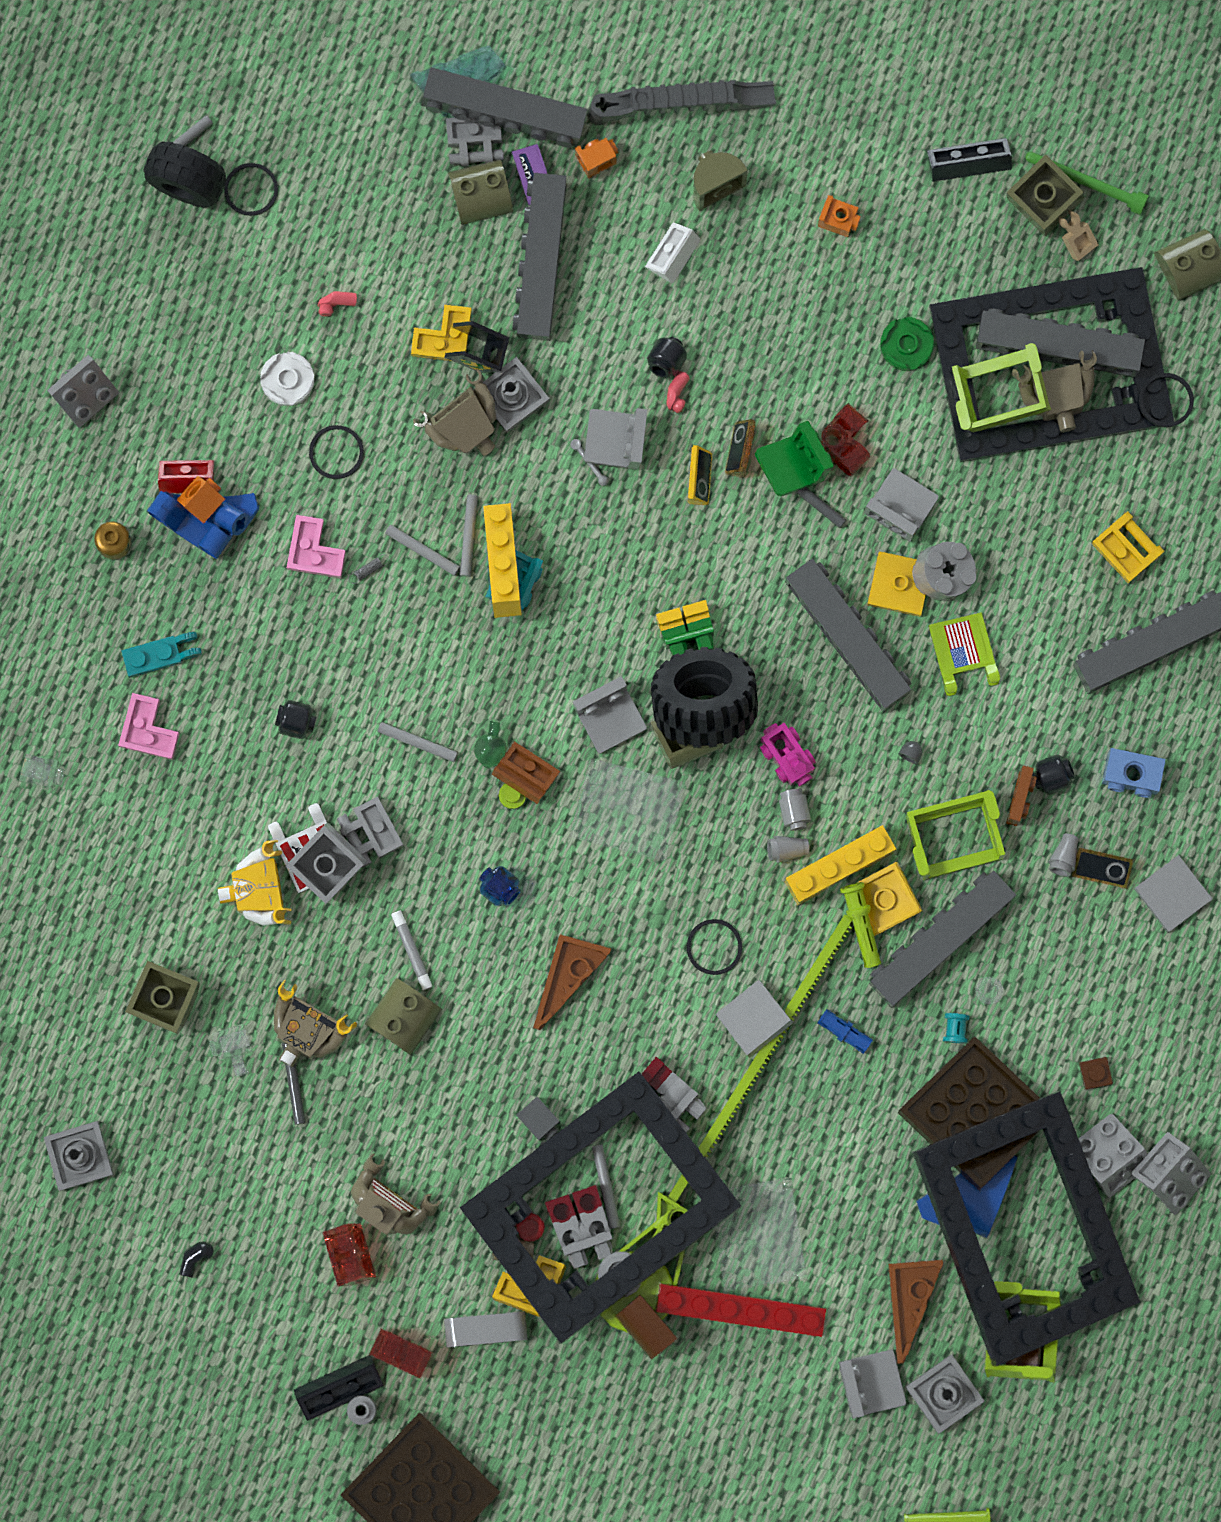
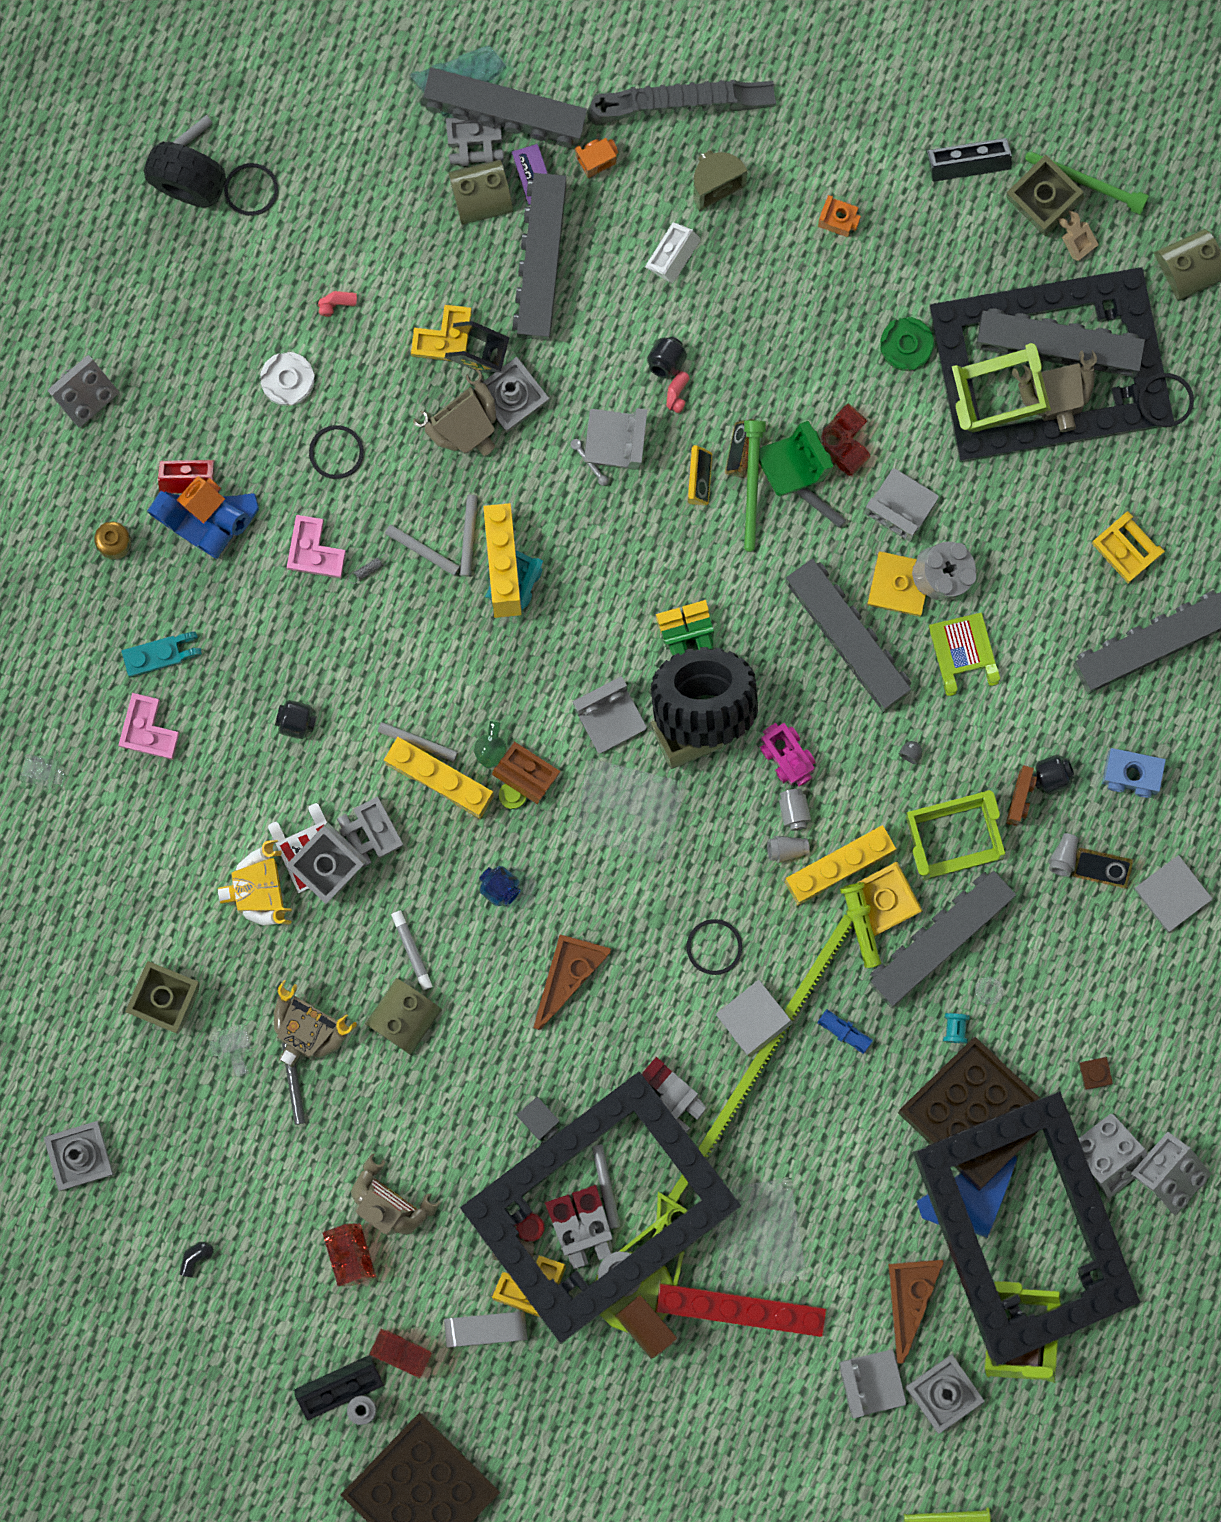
none -> yellow arch [384,737,494,819]
none -> bright green piece [744,420,766,552]

